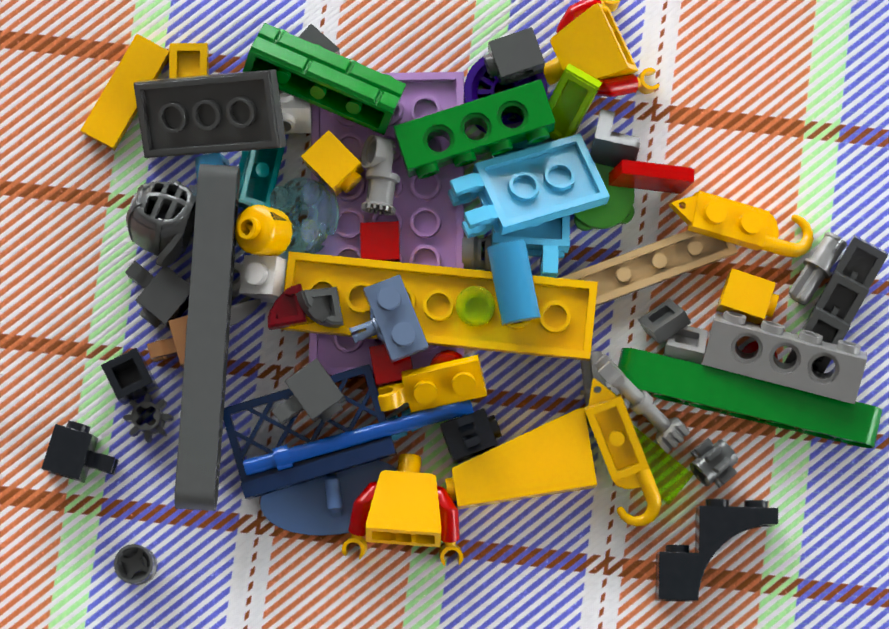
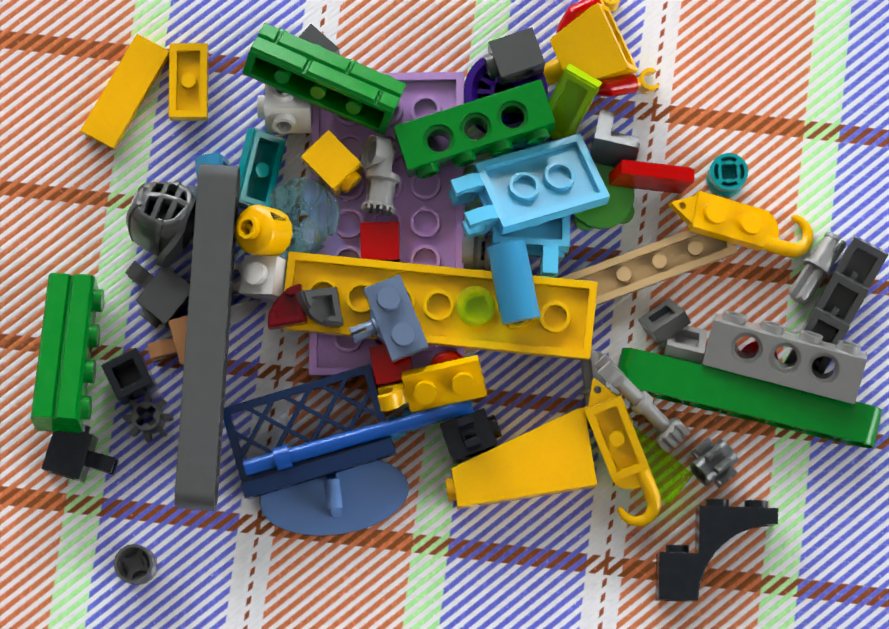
dark grey tile [133,69,287,158] -> none
dark grey brick [271,358,347,425] -> none
yellow torso [342,453,463,566] -> none
yellow brick [716,268,779,325] -> none
none -> green brick [31,273,104,433]
none -> teal wheel [706,153,748,198]

